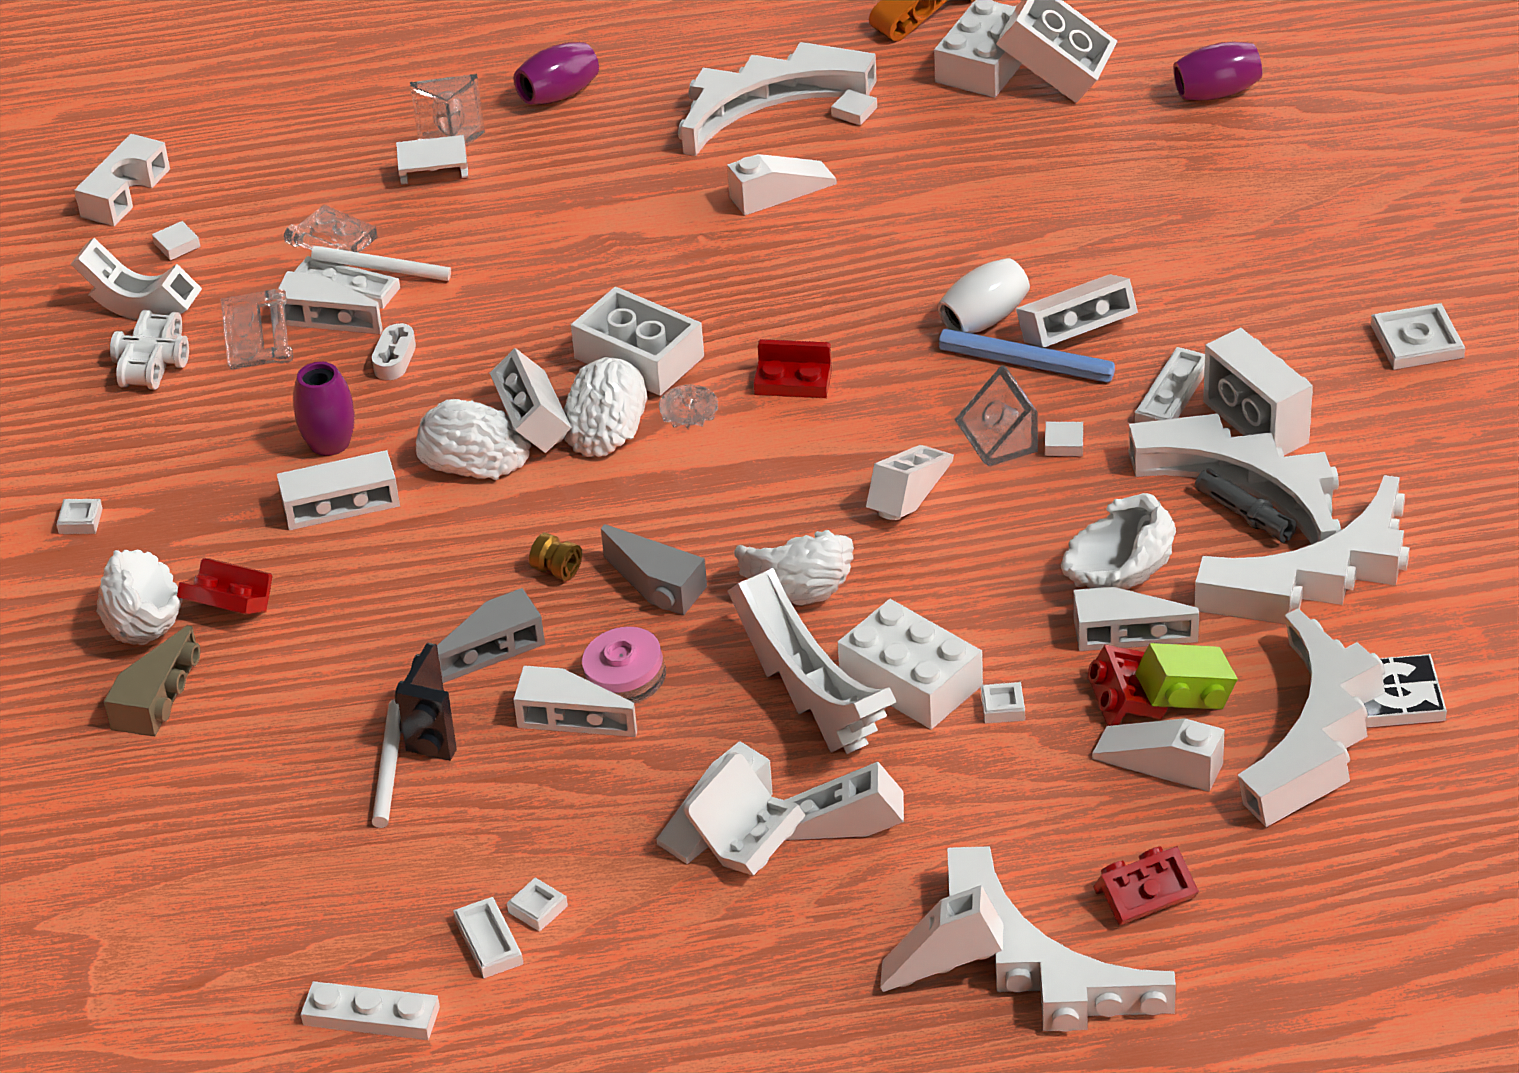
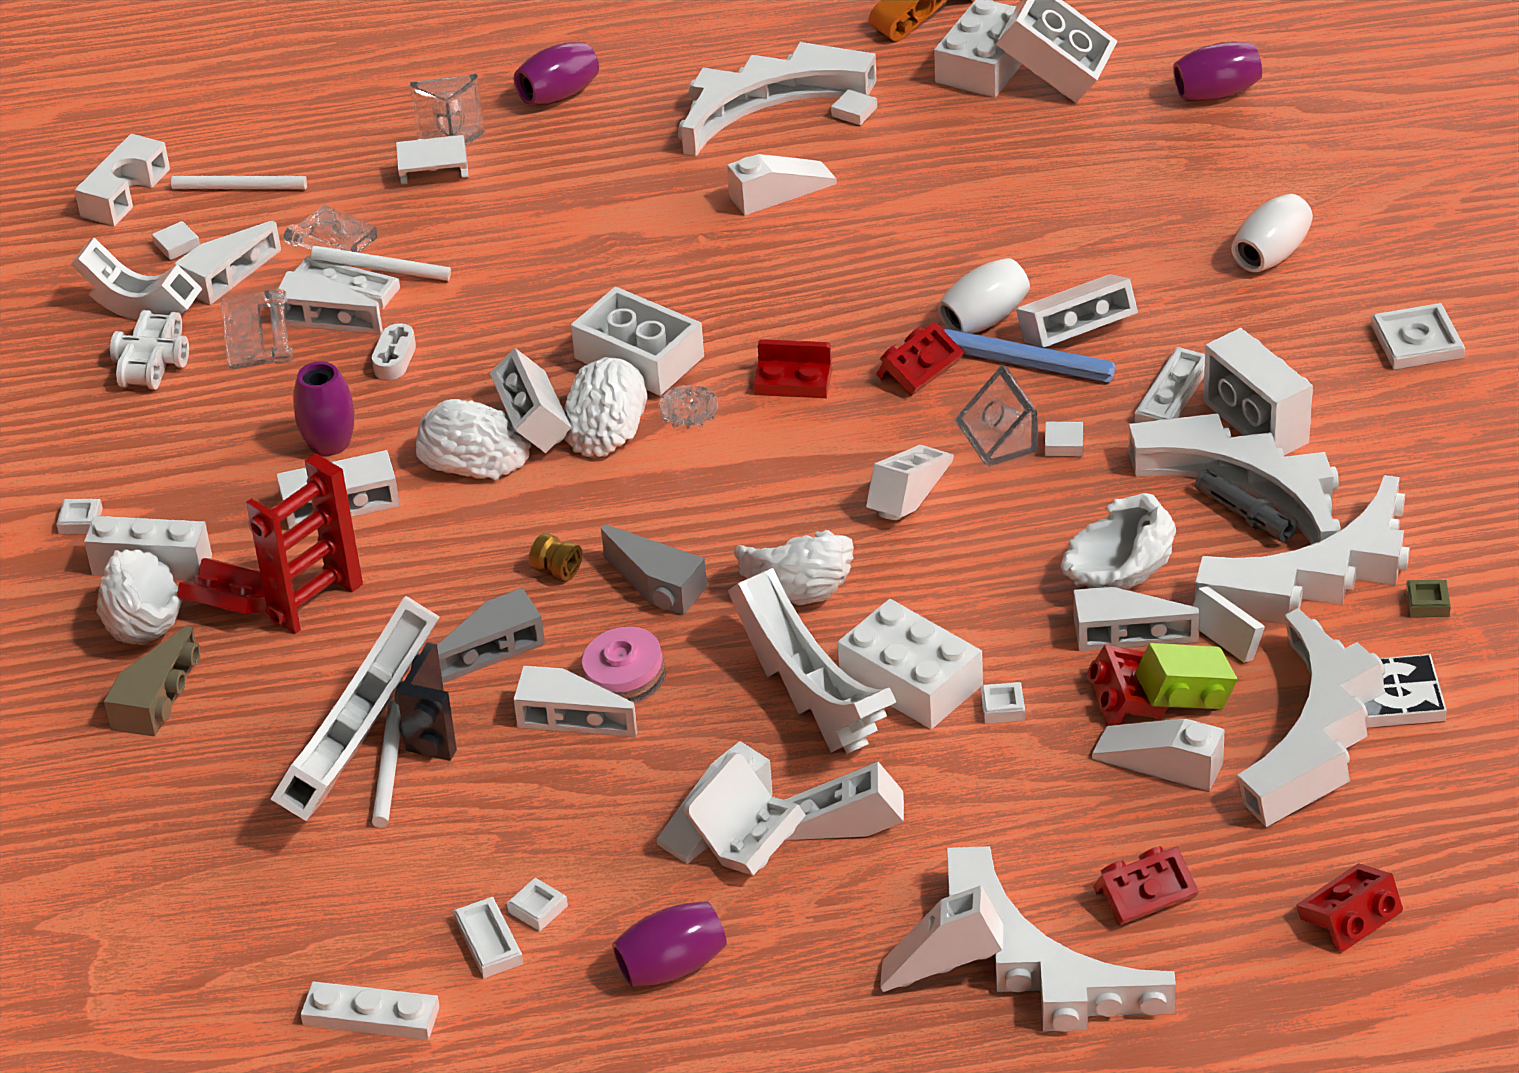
none -> white brick [84,516,212,581]
none -> white bar [171,176,307,190]
none -> white slope [174,221,281,305]
none -> red fence [246,453,363,634]
none -> white arch [271,596,440,821]
none -> magenta piece [612,902,727,987]
none -> red bracket [876,322,965,396]
none -> white tile [1193,586,1265,663]
none -> white piece [1231,194,1313,272]
none -> red bracket [1296,863,1403,952]
none -> olive tile [1406,580,1451,618]

